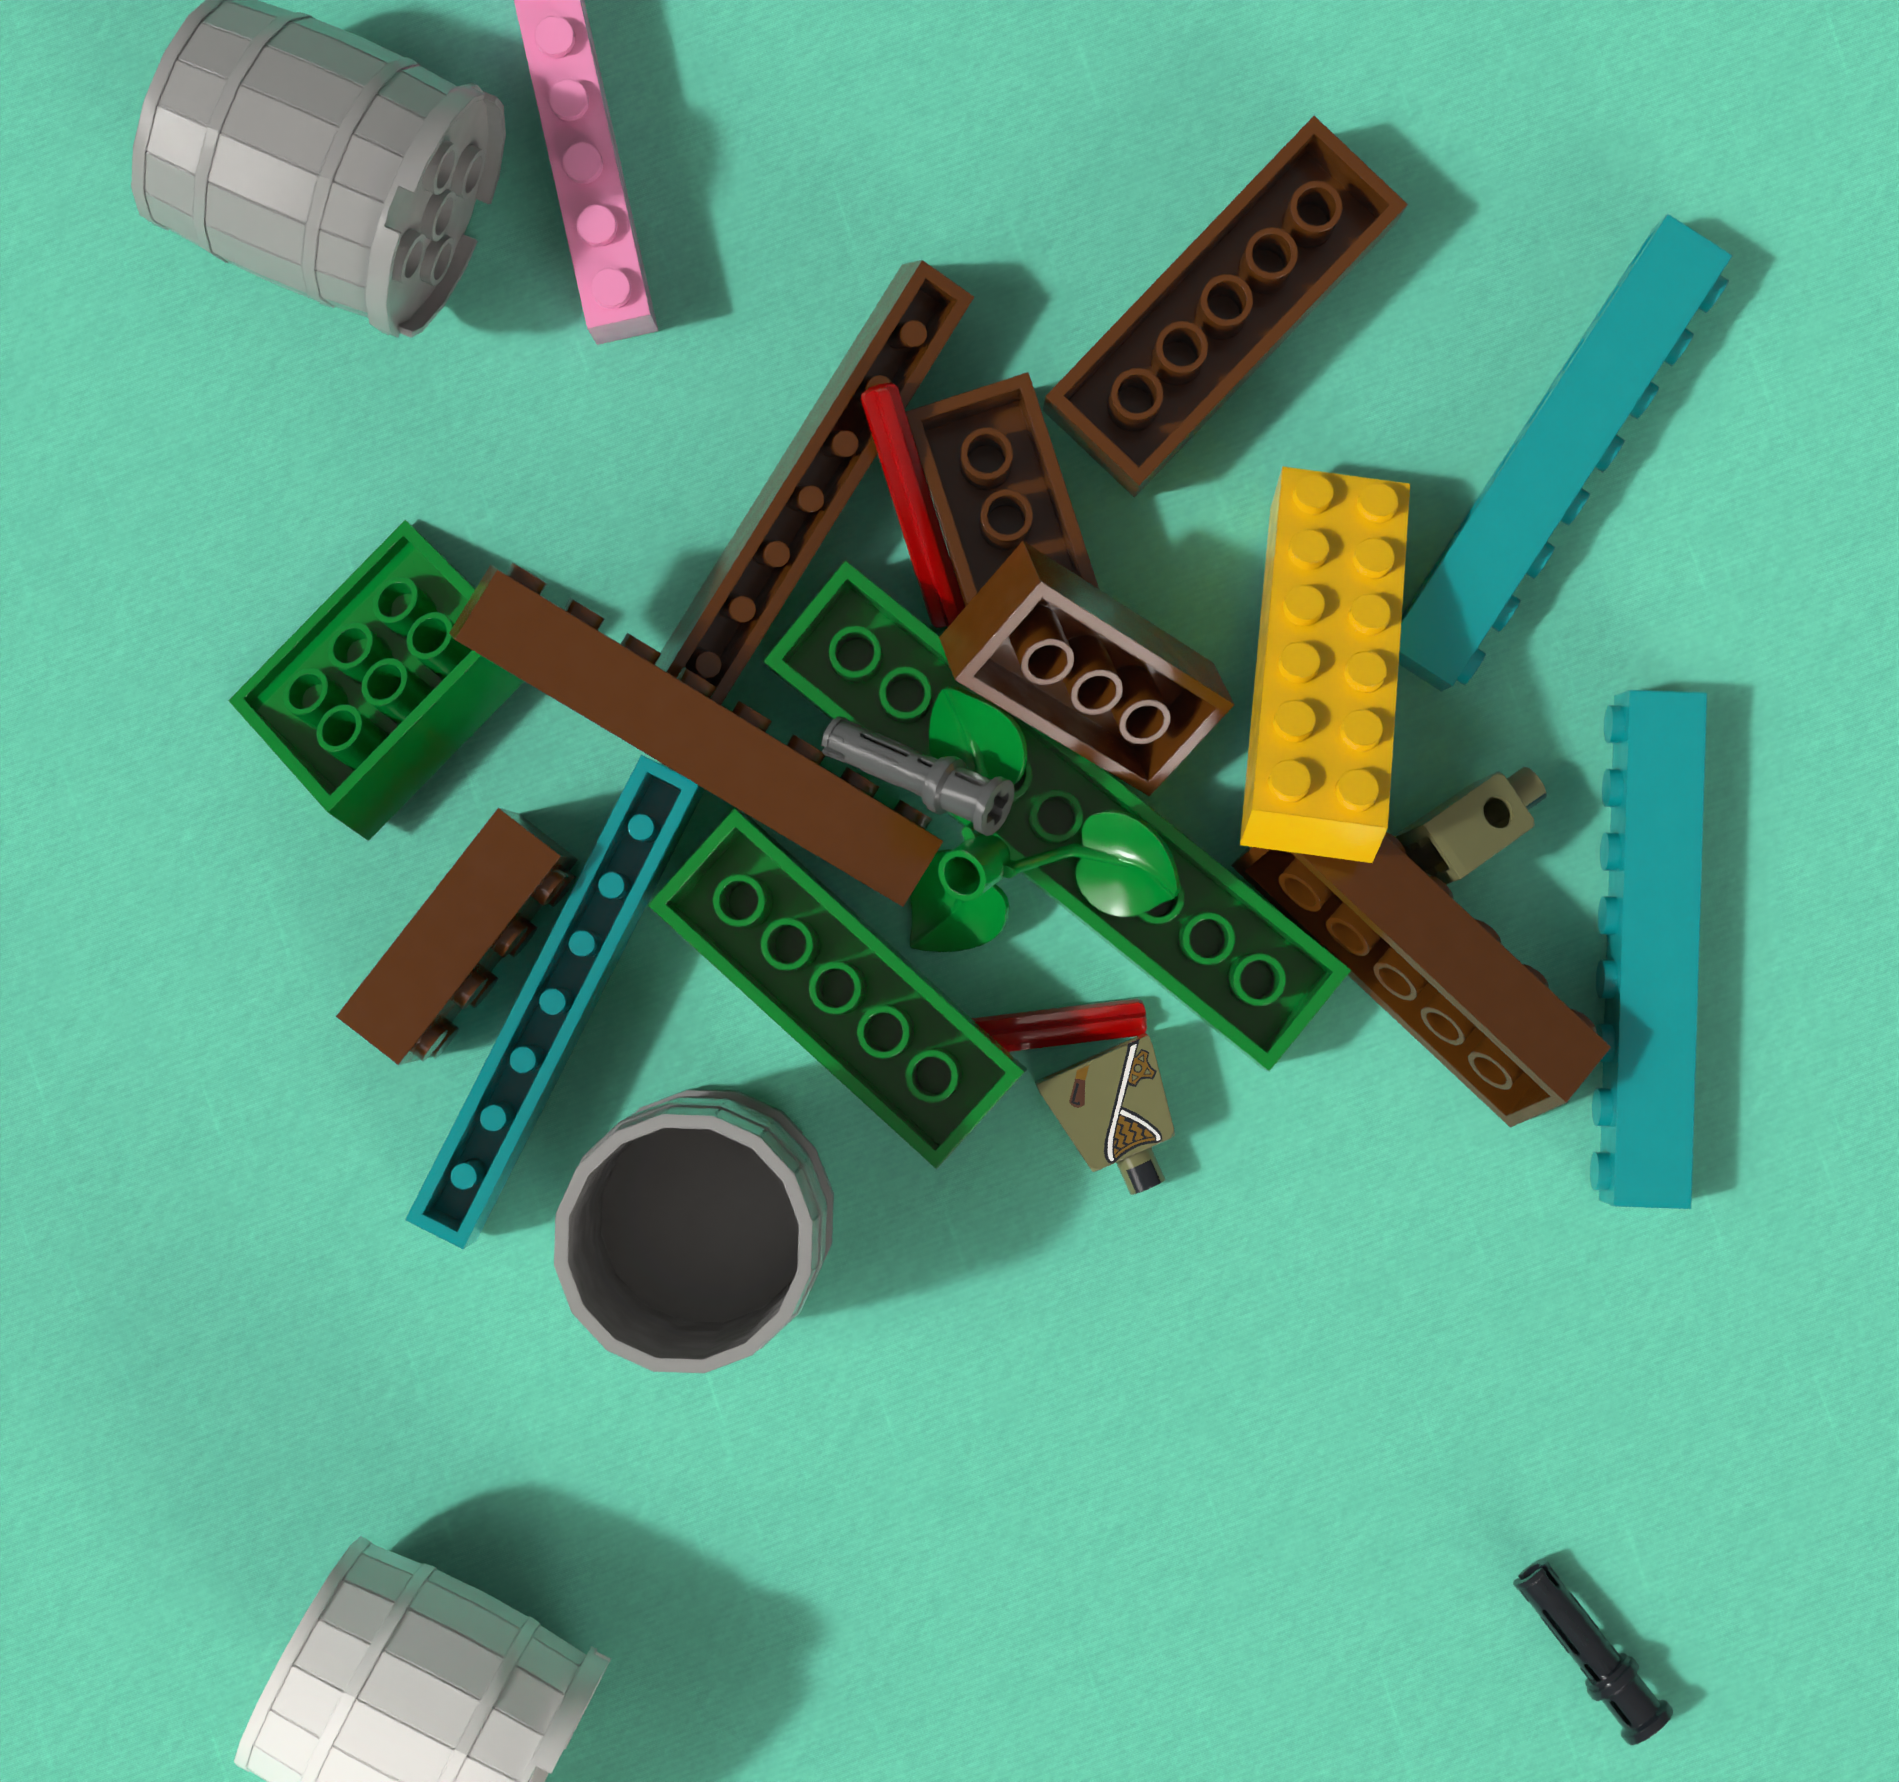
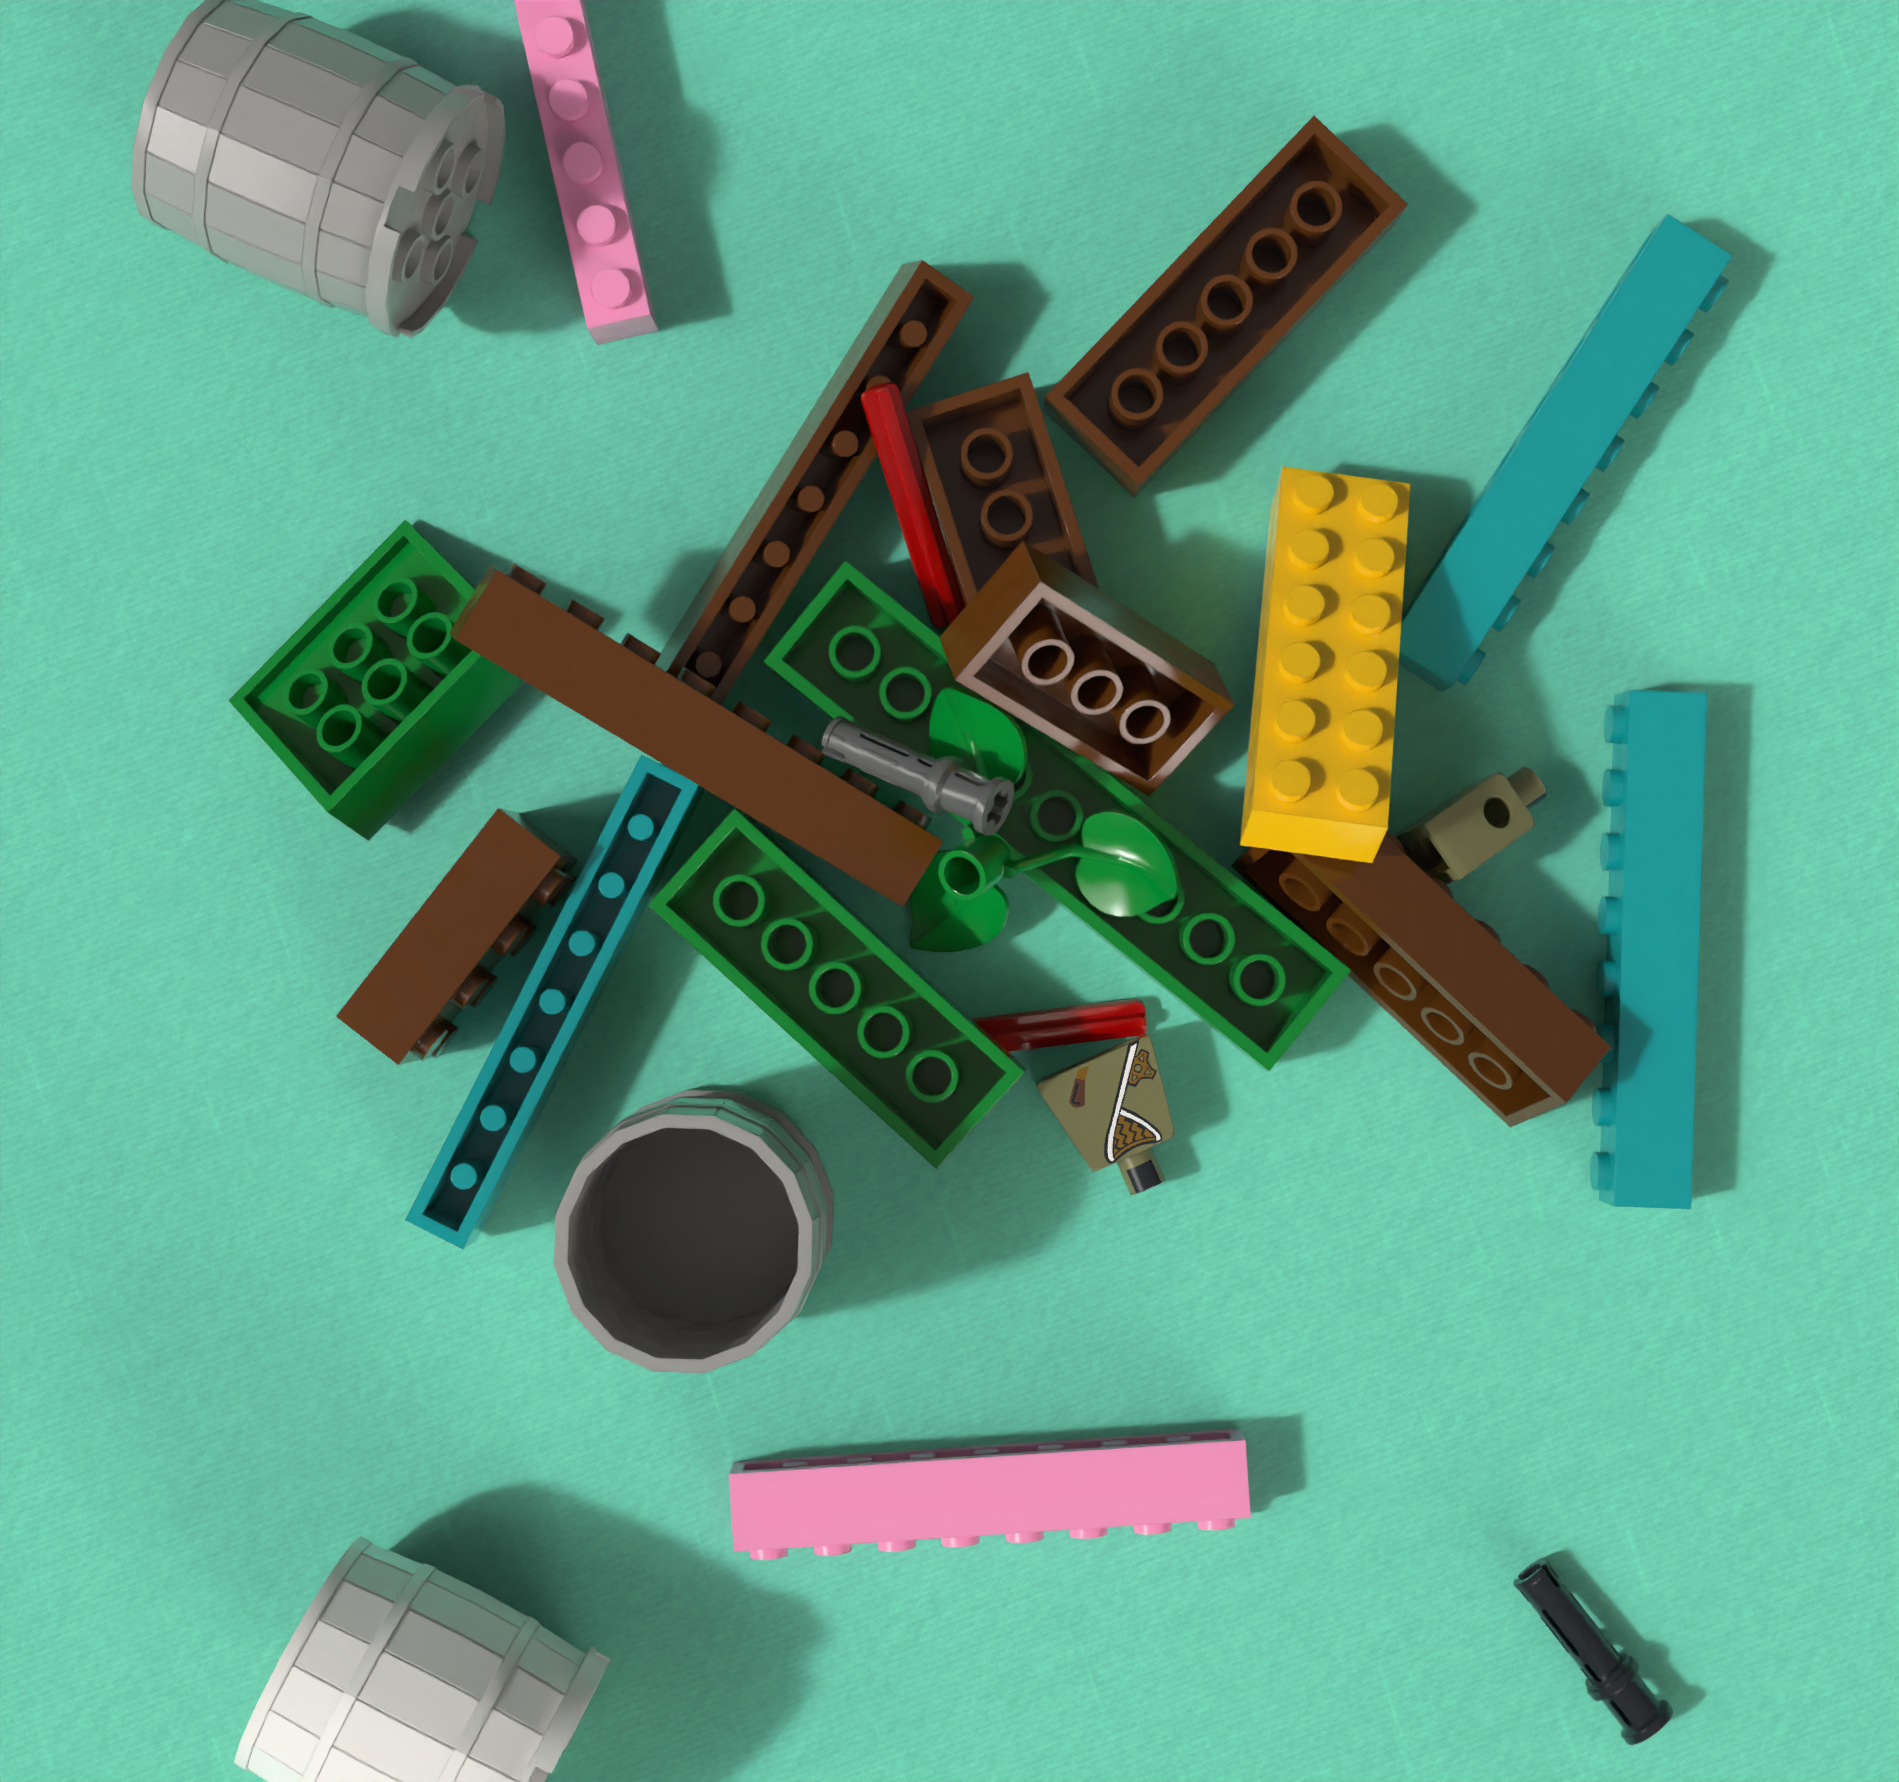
none -> bright pink brick [729,1429,1251,1560]

